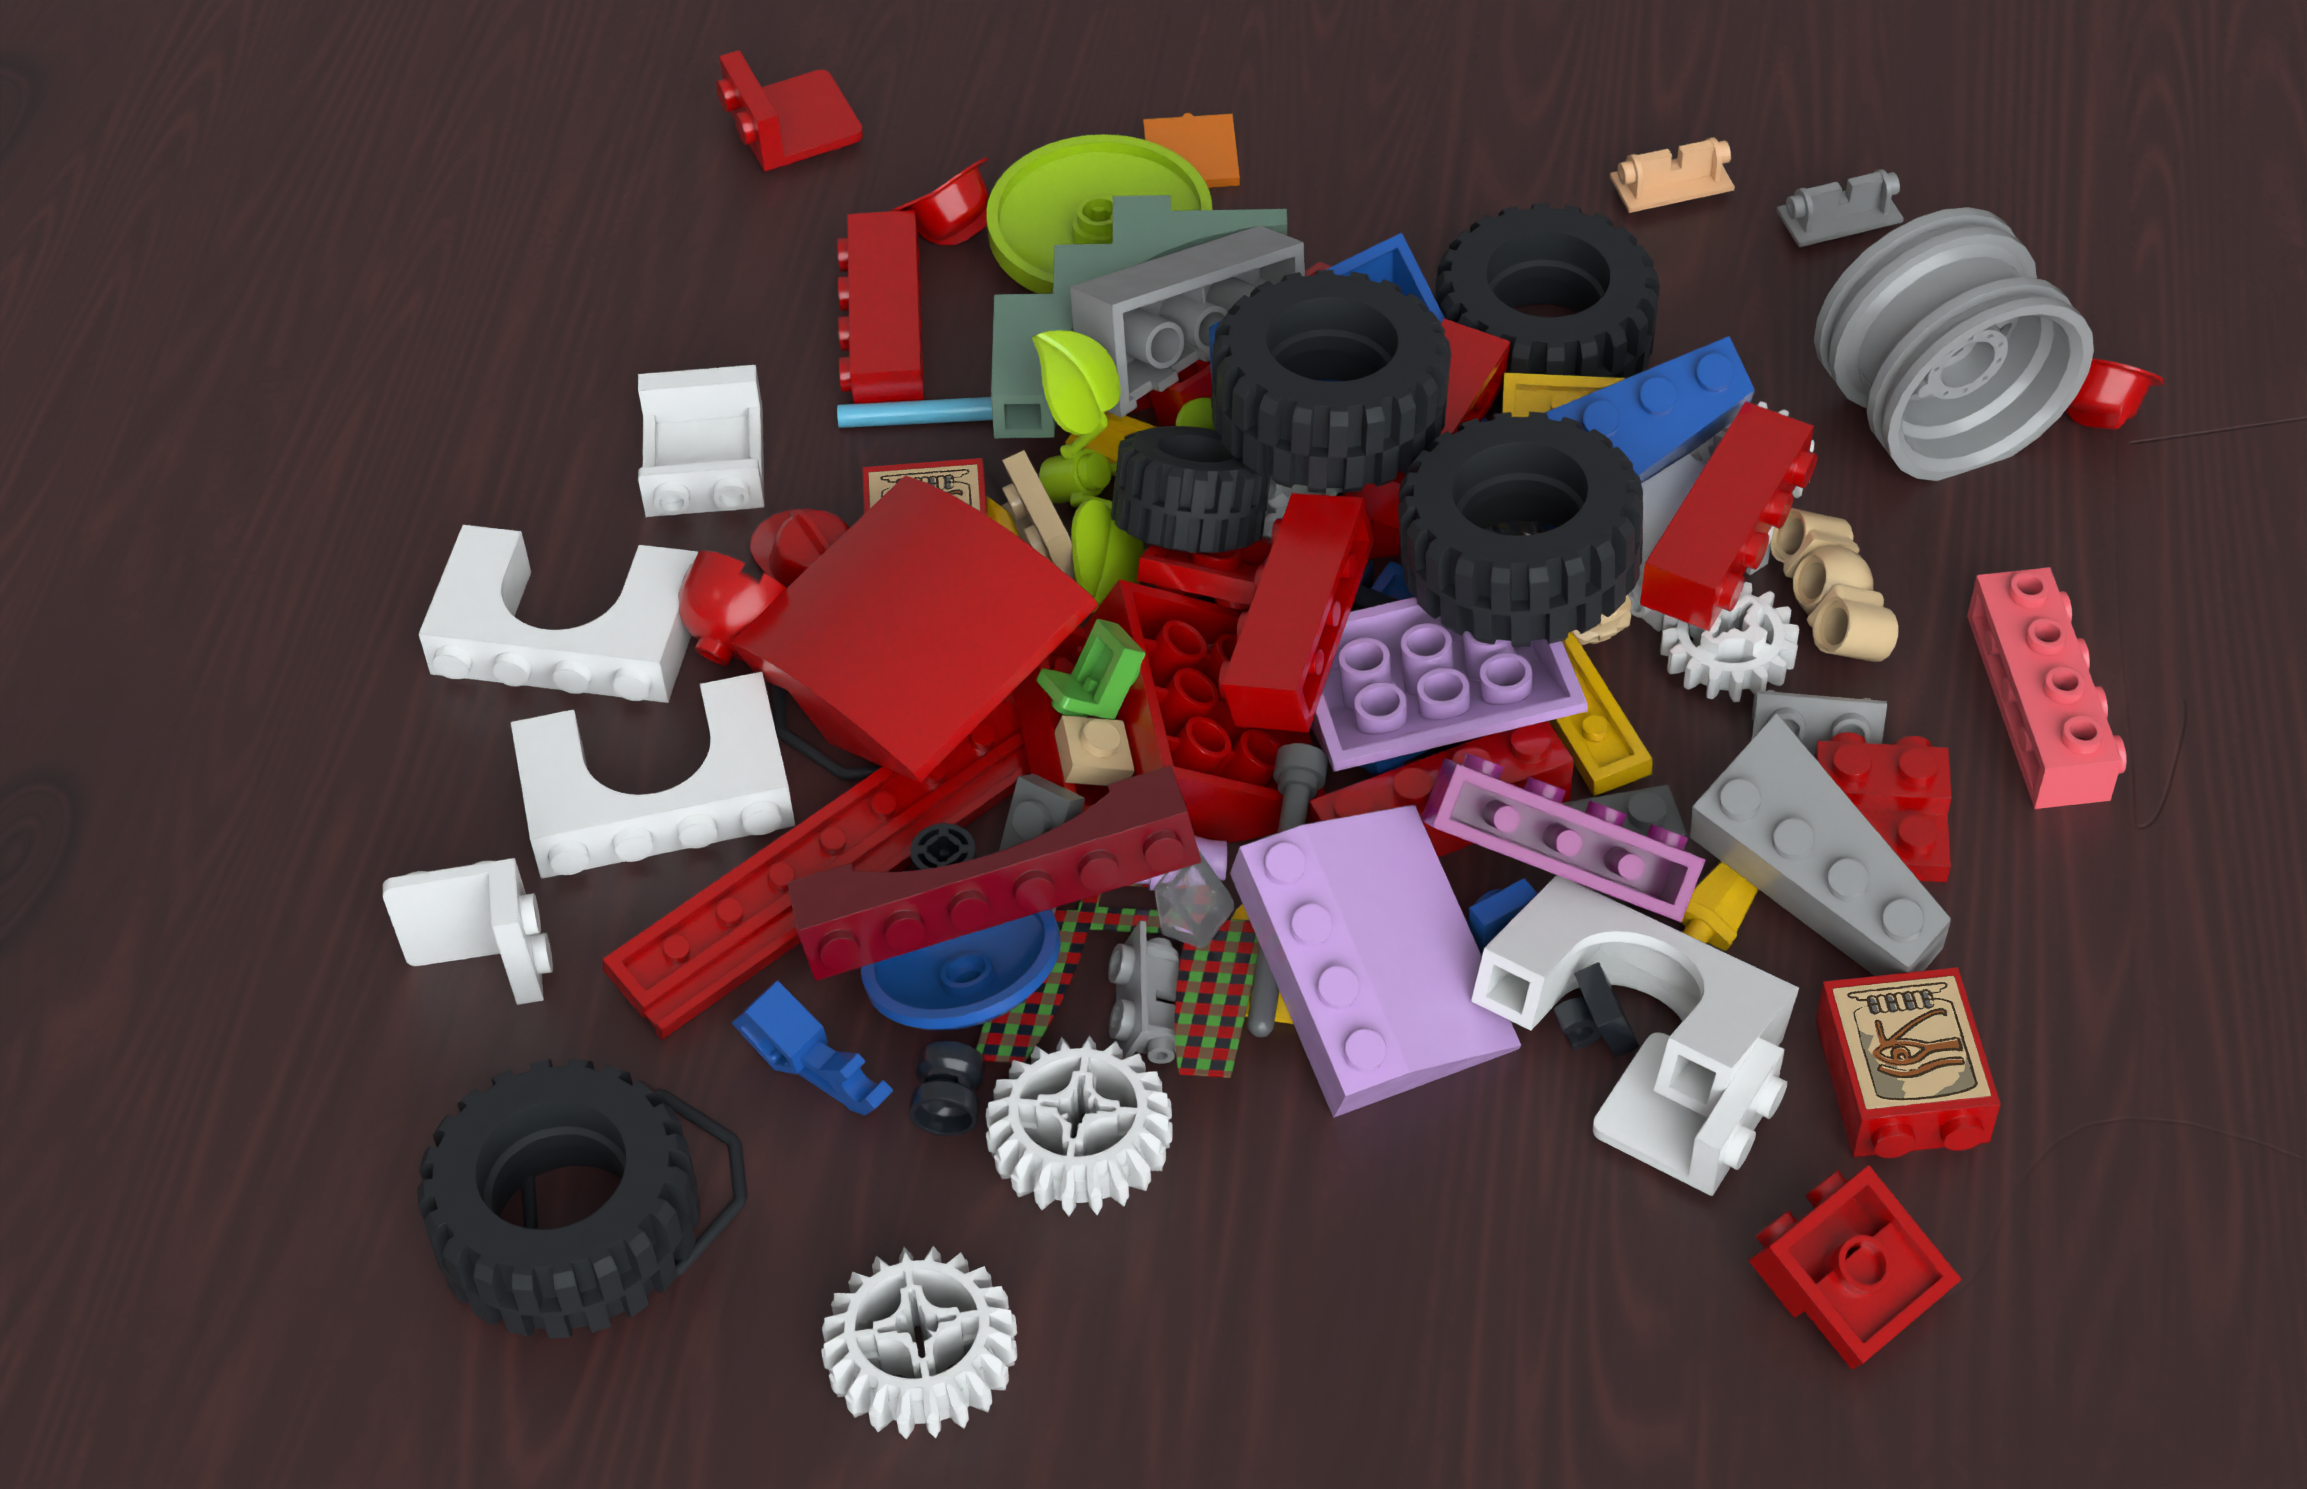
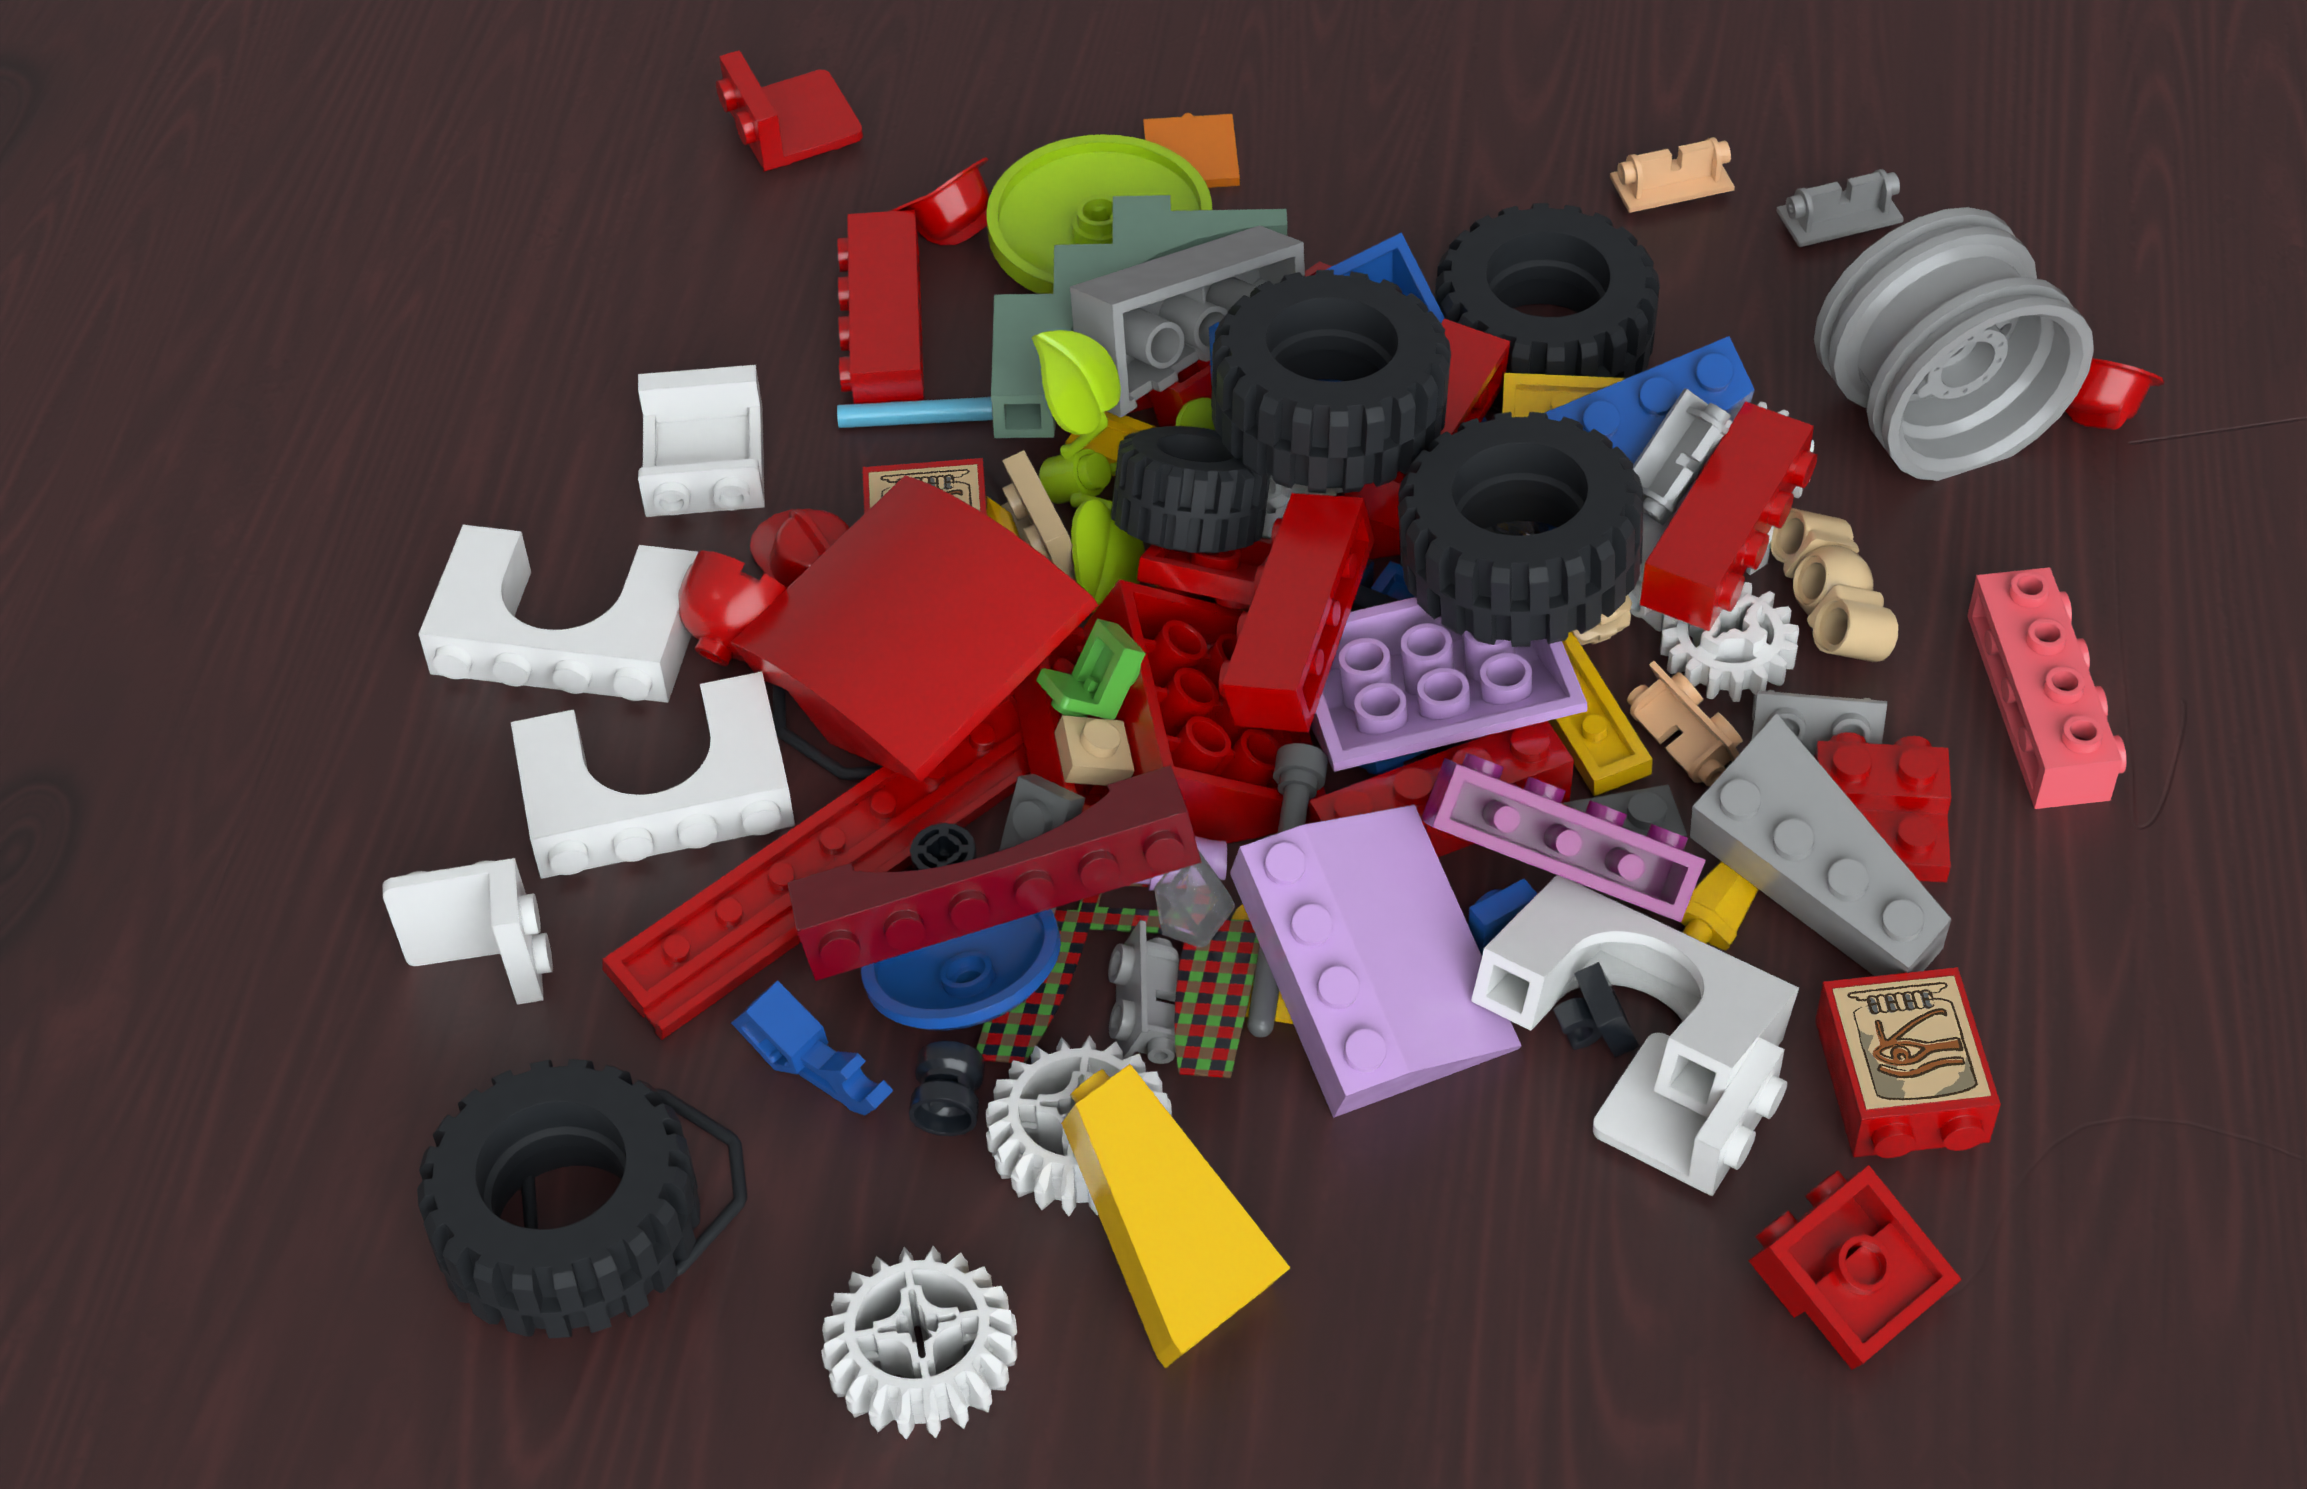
none -> yellow slope [1061,1064,1290,1368]
none -> light nougat hinge [1627,661,1743,786]
none -> light grey hinge [1633,388,1732,525]

